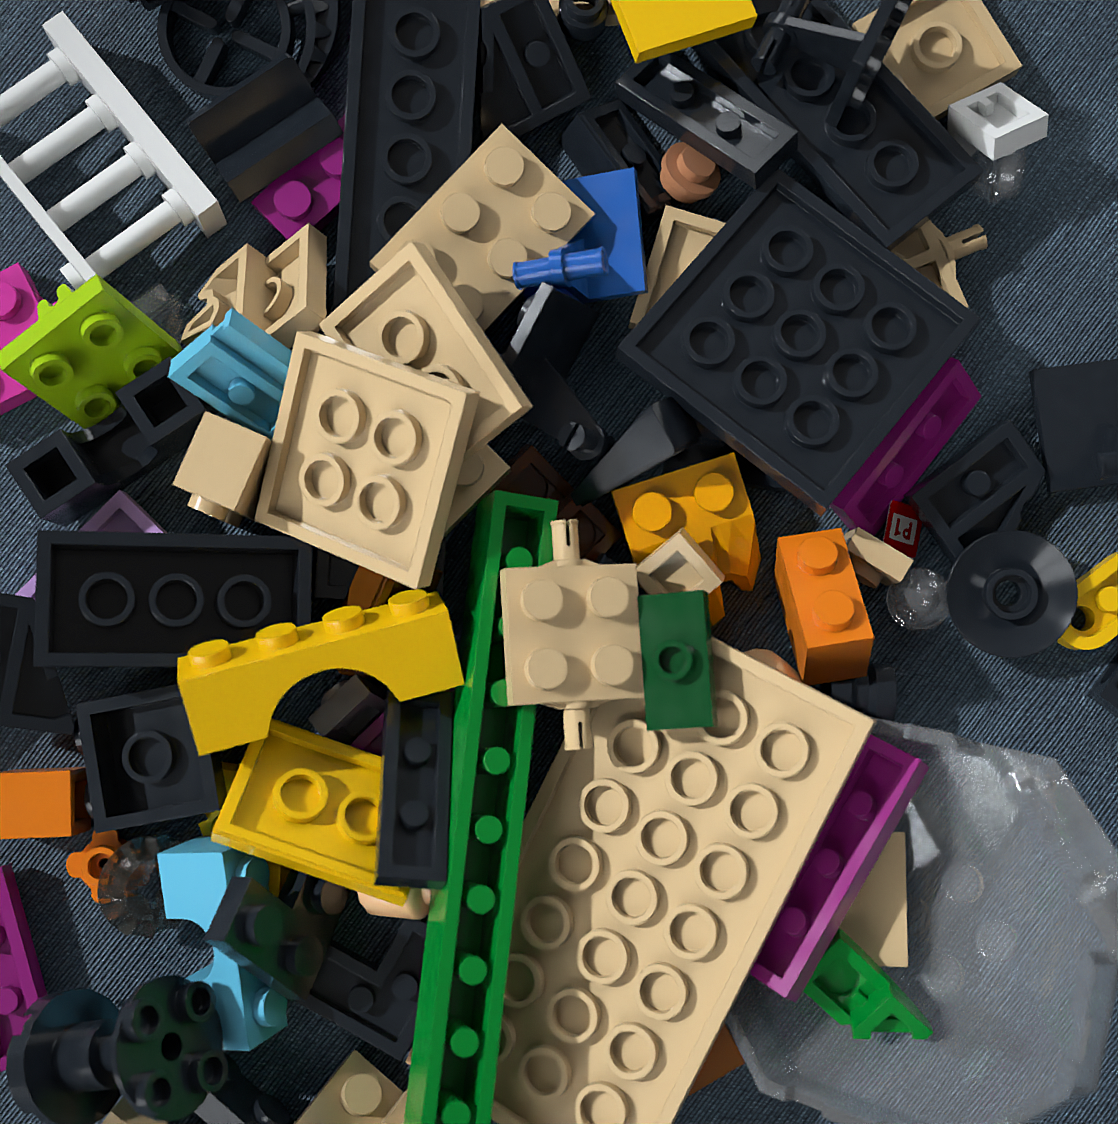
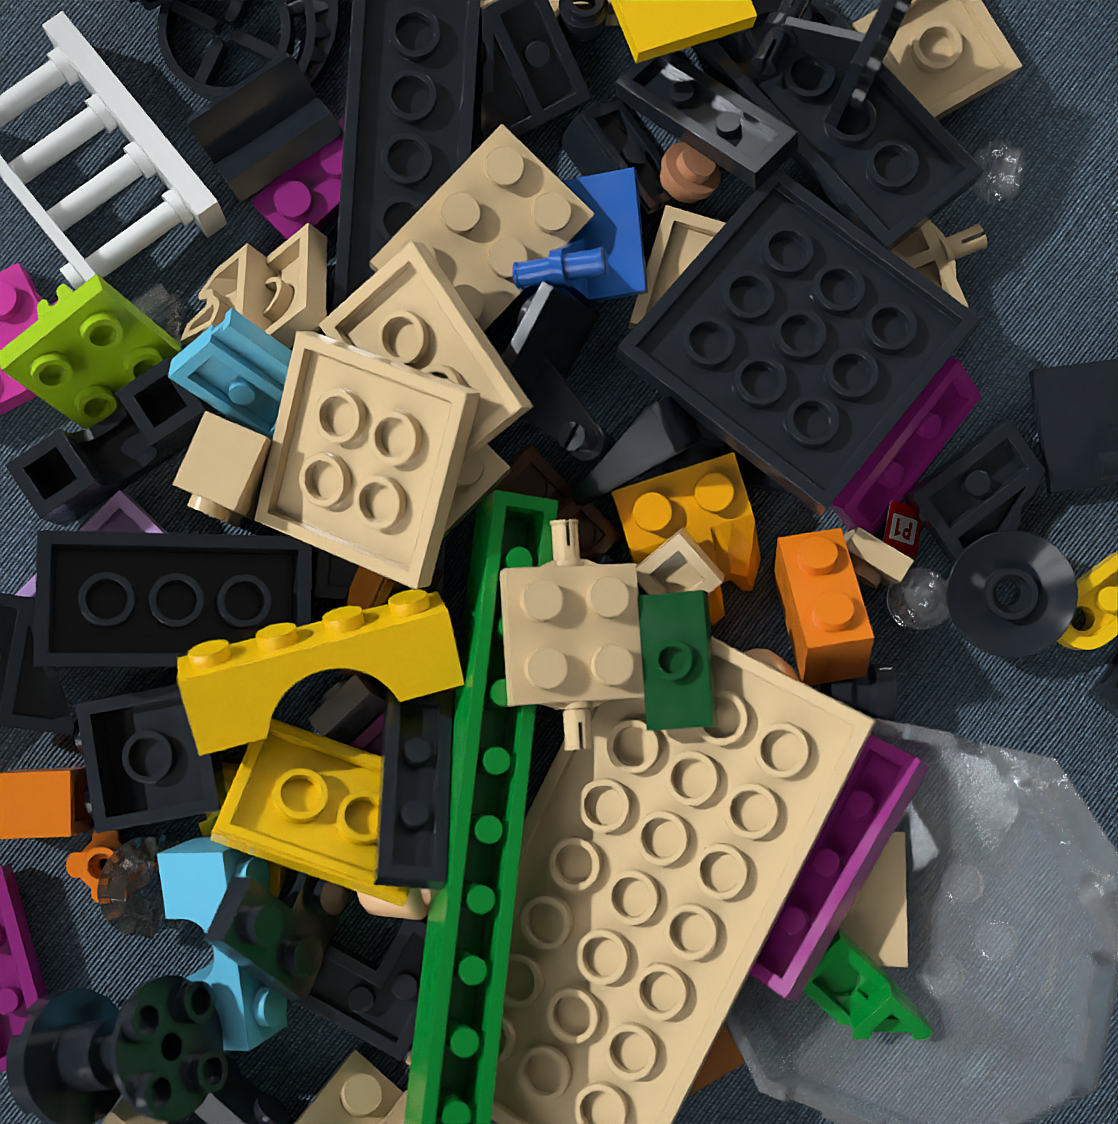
white bracket [947,82,1049,161] -> none

